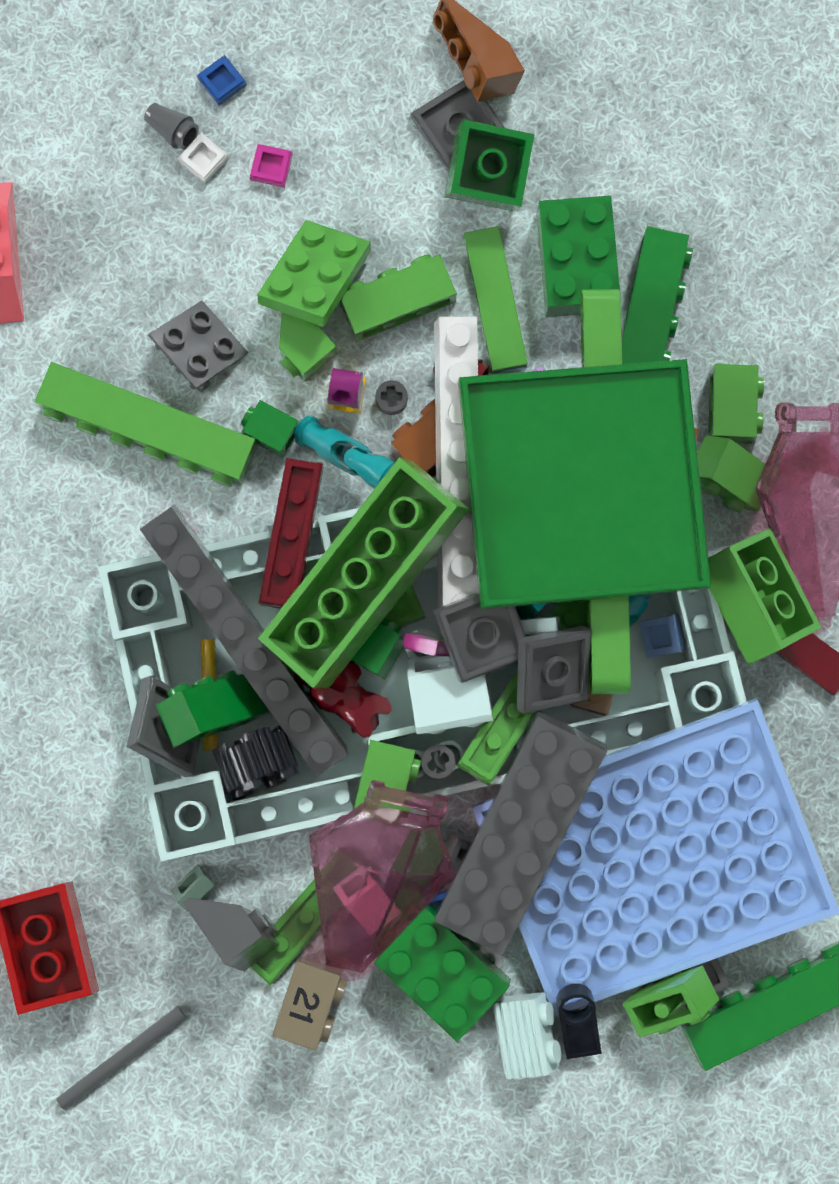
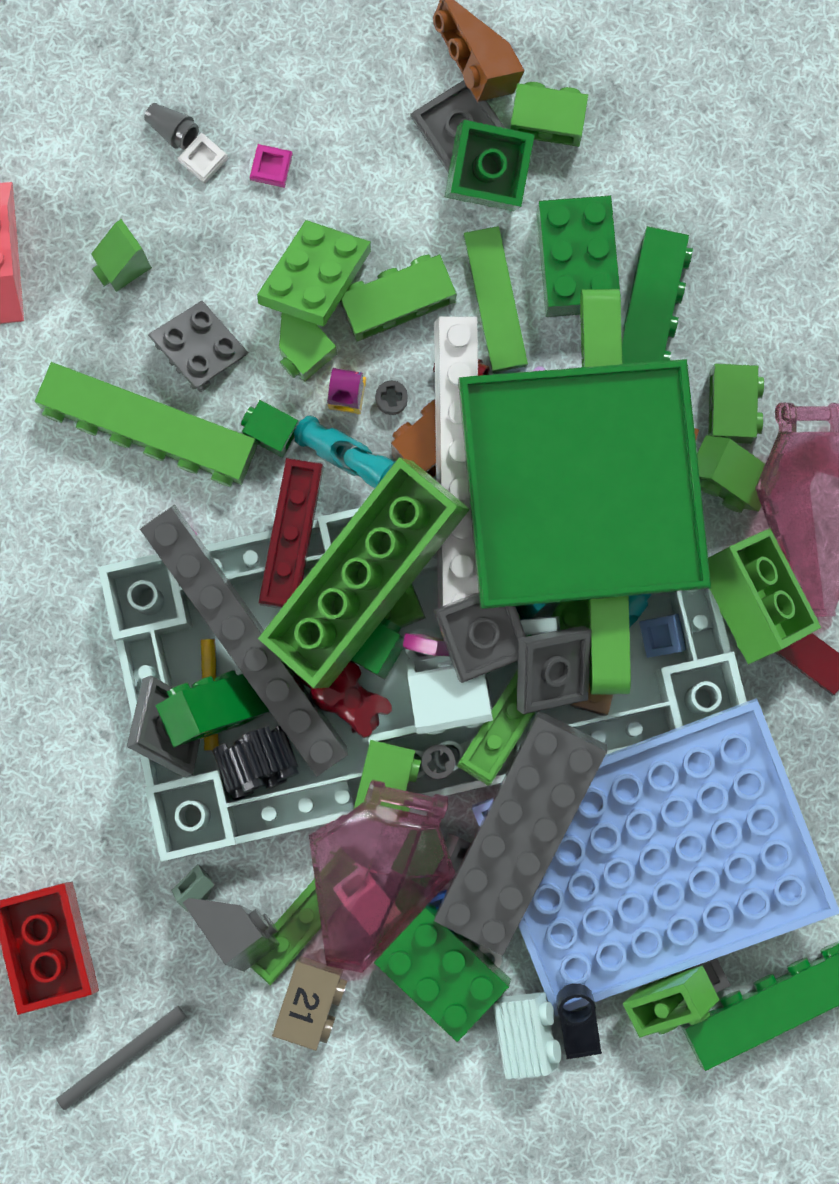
blue tile [196,55,247,106] -> none
none -> bright green slope [91,219,152,292]
none -> bright green brick [510,82,589,147]

